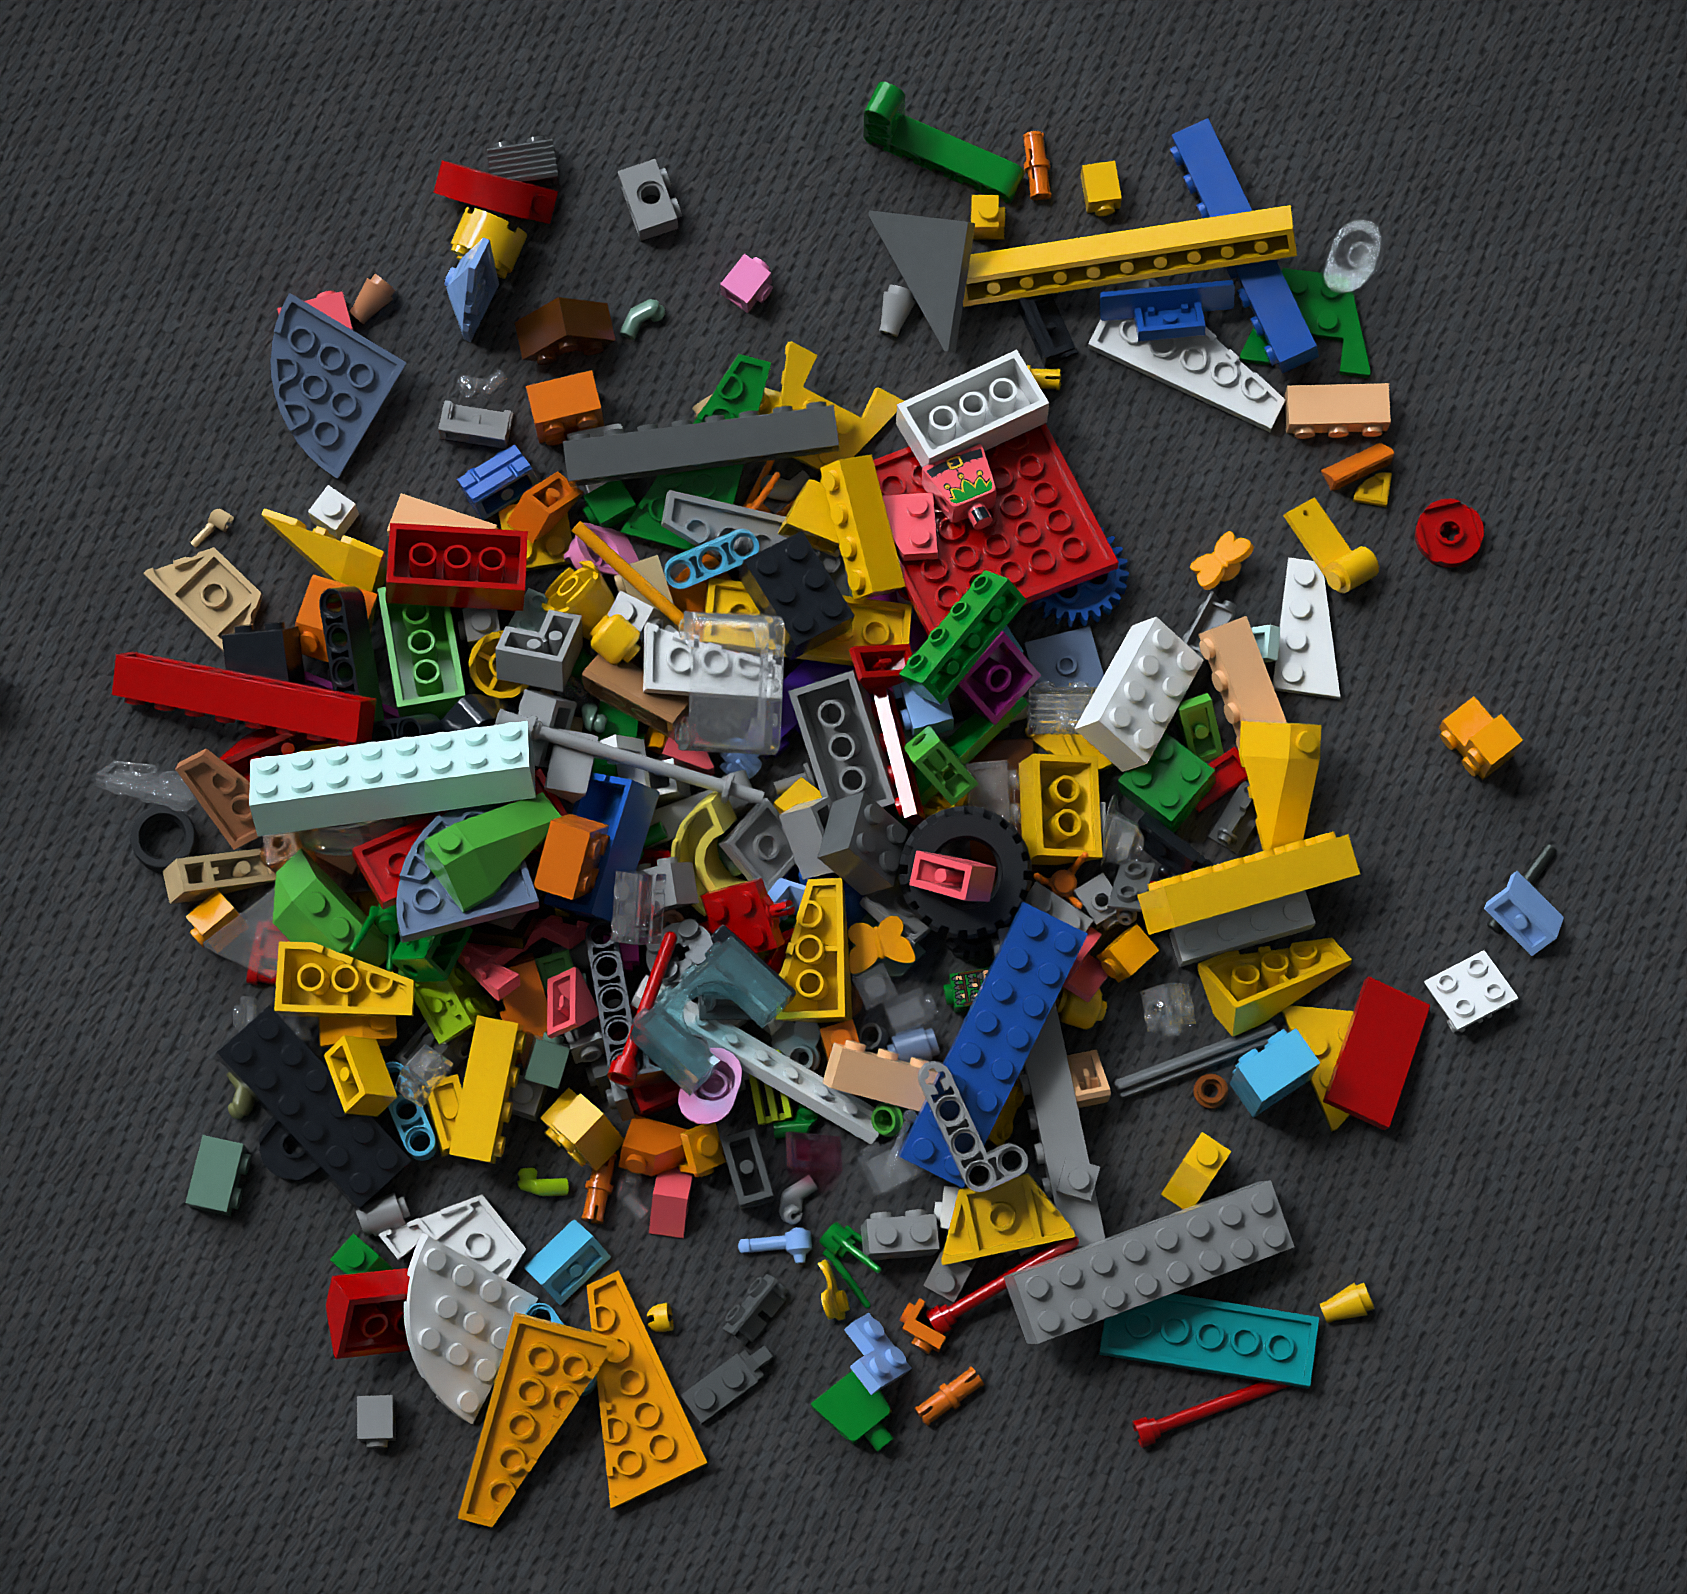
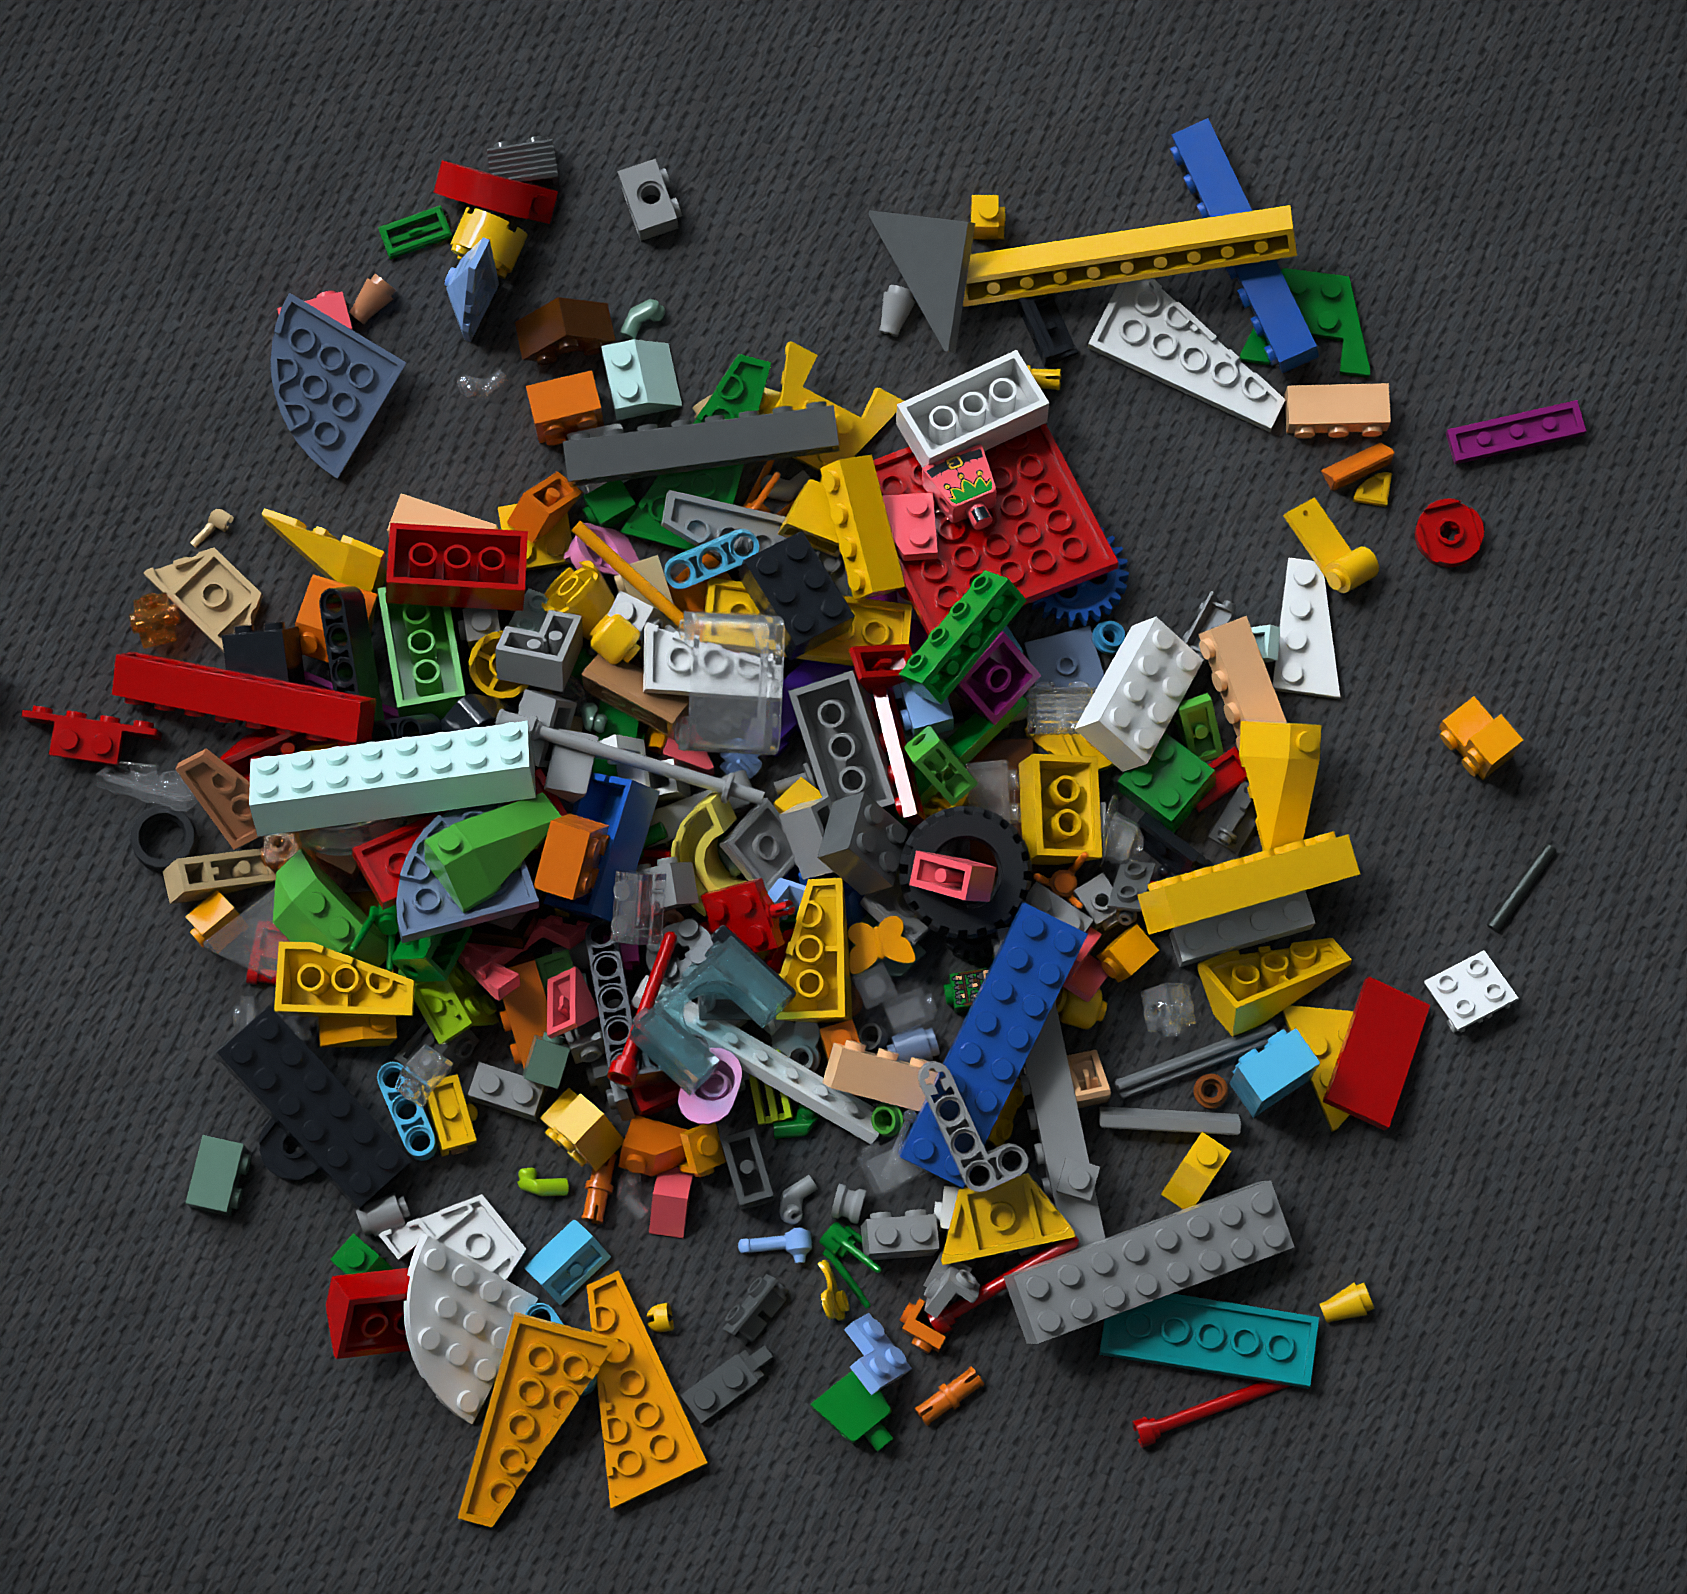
olive arm [227,1072,256,1119] -> none
white brick [308,485,359,541] -> none
yellow brick [324,1035,398,1116] -> none
light grey brick [357,1395,396,1448] -> none
light grey hinge [438,400,513,449] -> none
yellow brick [449,1015,527,1164] -> none
blue brick [457,444,539,520] -> none
bright pink brick [720,254,773,313] -> none
clear pink slope [785,1132,842,1174] -> none
green beam [863,82,1025,204] -> none
orange pin [1023,131,1051,201] -> none
yellow brick [1081,161,1122,216] -> none
blue bracket [1100,280,1235,341] -> none
light orange animal [1190,531,1254,590] -> none
clear piece [1323,219,1383,293] -> none
light blue panel [1484,871,1564,956] -> none
none -> red bracket [21,706,162,766]
none -> clear orange brick [129,592,181,649]
none -> green tile [378,205,452,259]
none -> light aqua slope [601,339,682,420]
none -> light grey wheel [831,1183,866,1224]
none -> light grey bracket [924,1265,980,1318]
none -> dark azure plate [1092,621,1125,654]
none -> light grey tile [1099,1106,1241,1135]
none -> magenta plate [1446,400,1586,465]

